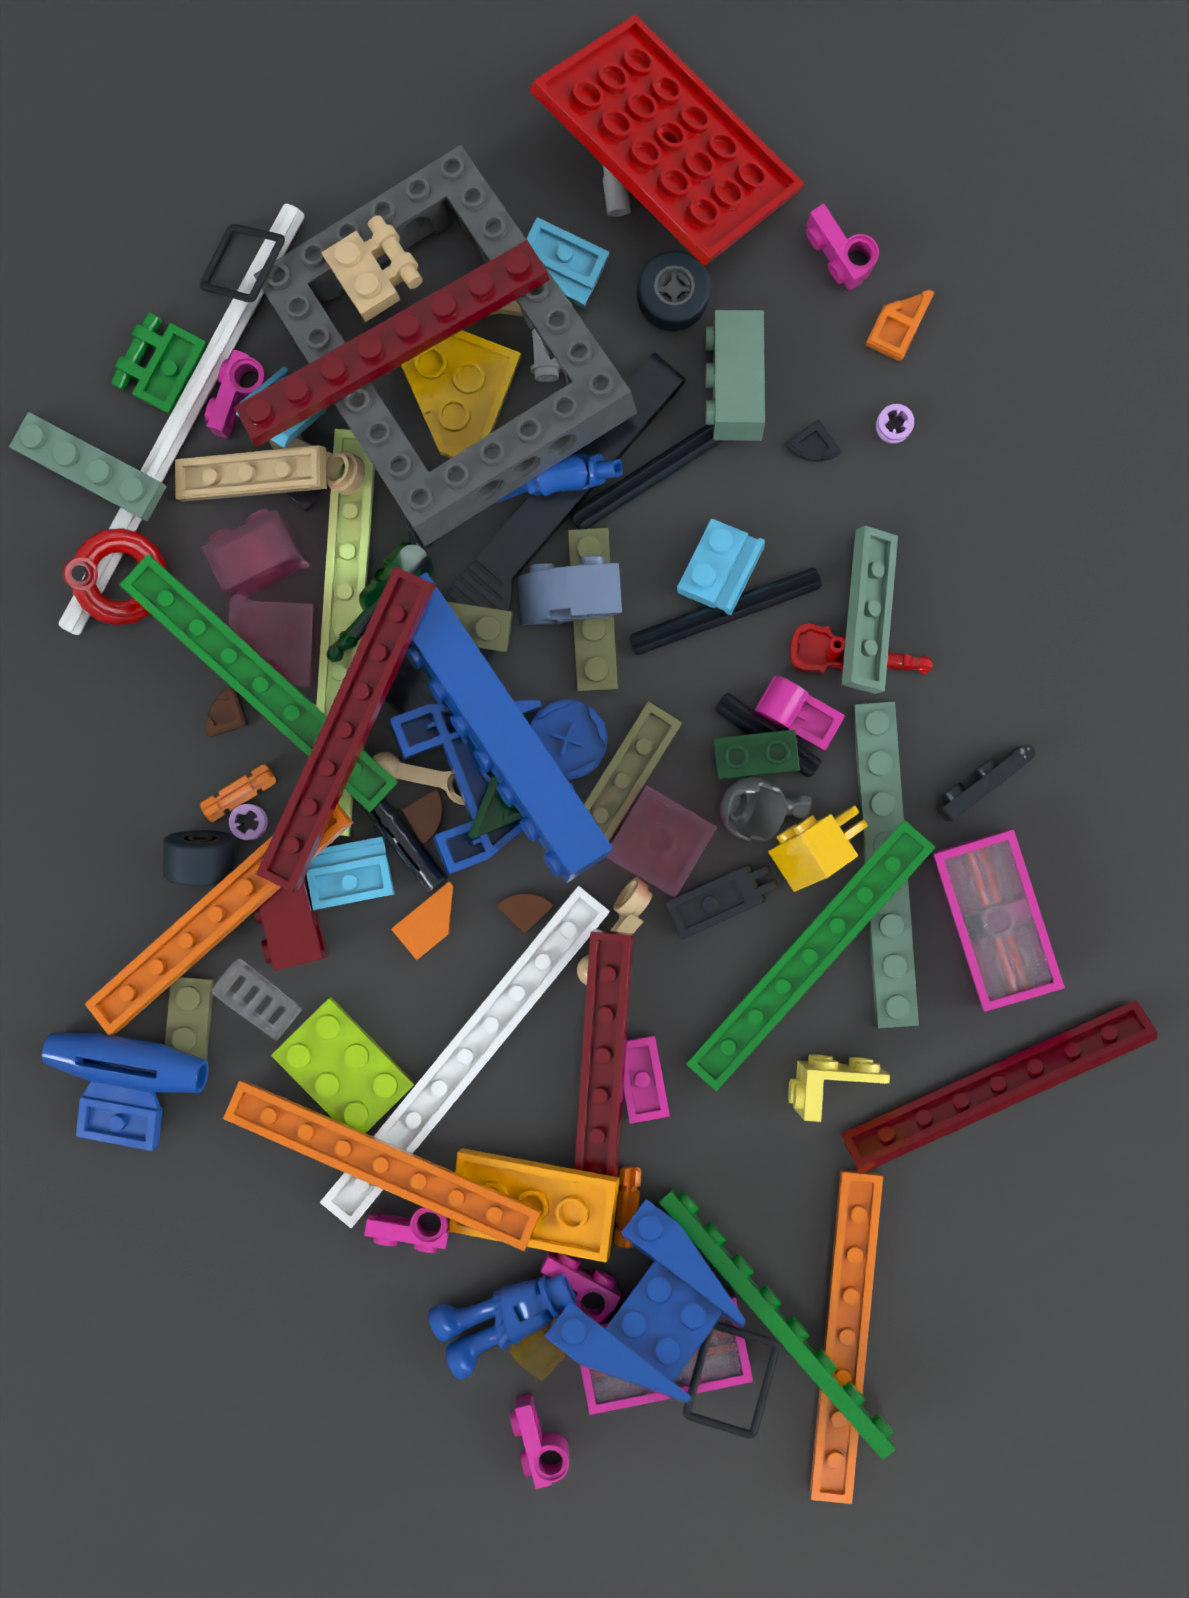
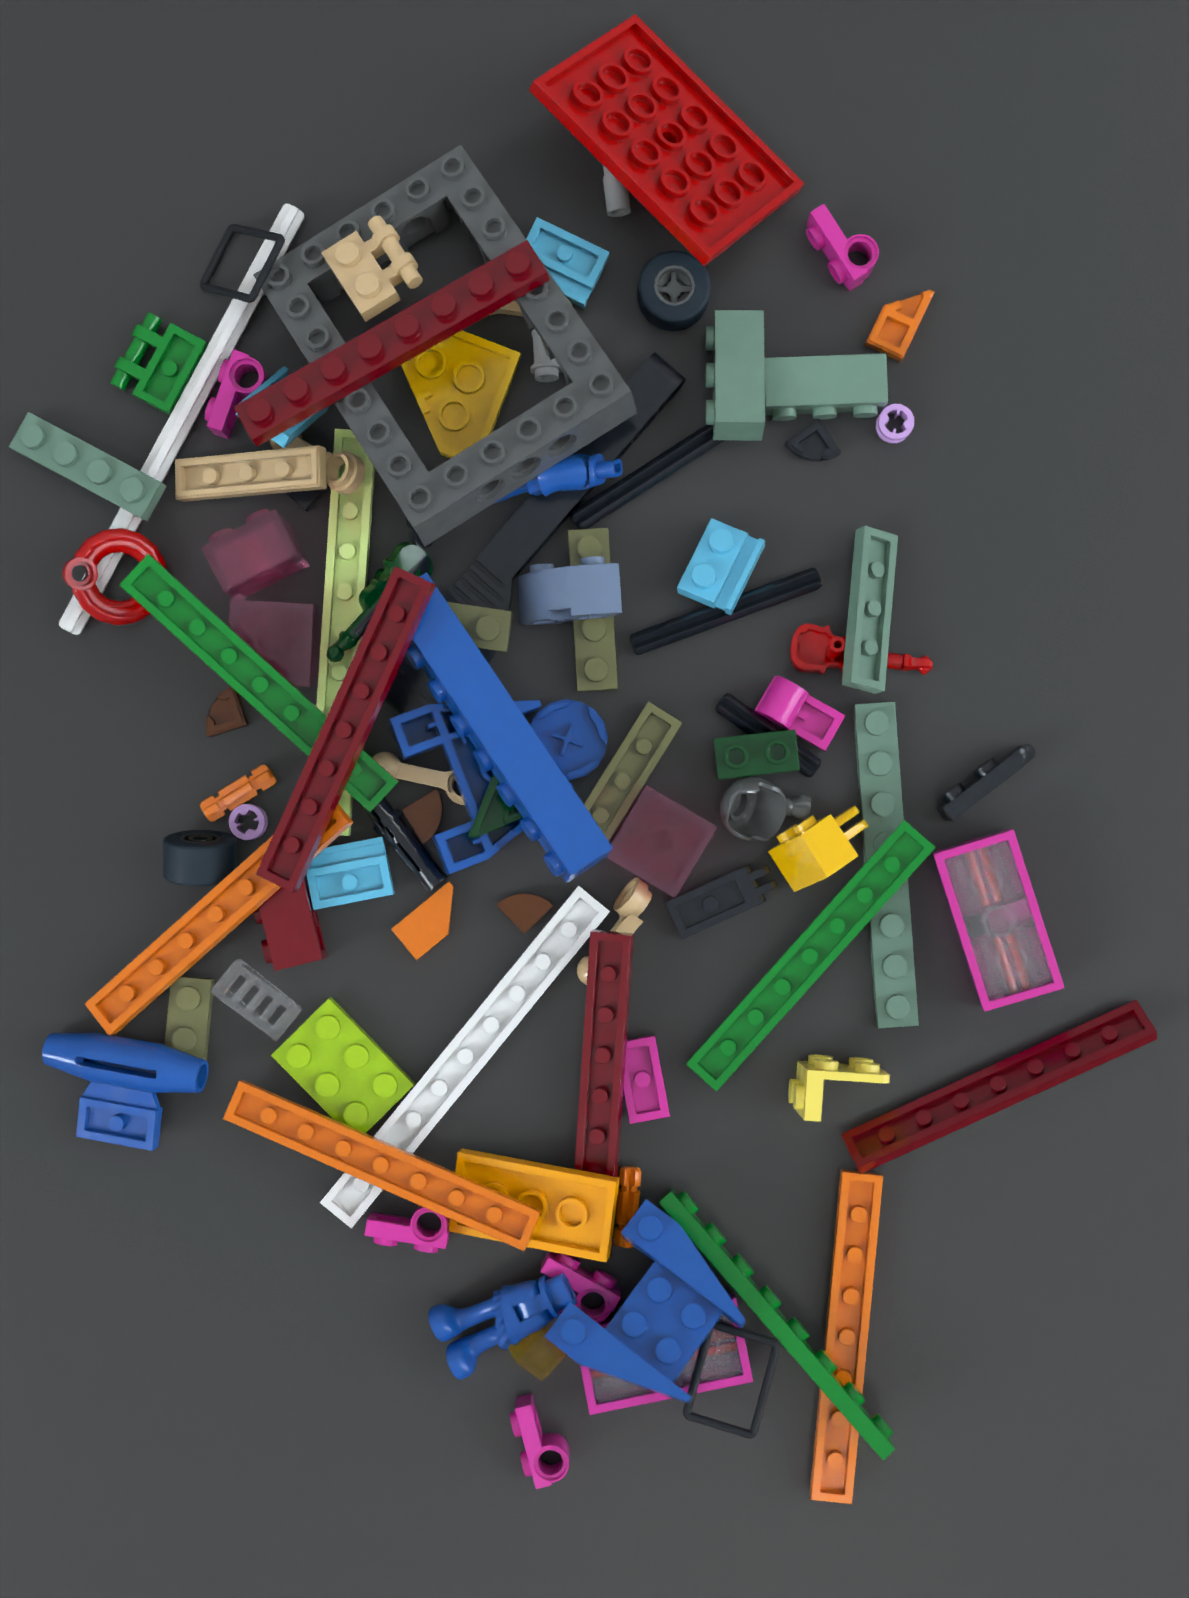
none -> sand green brick [764,353,888,421]

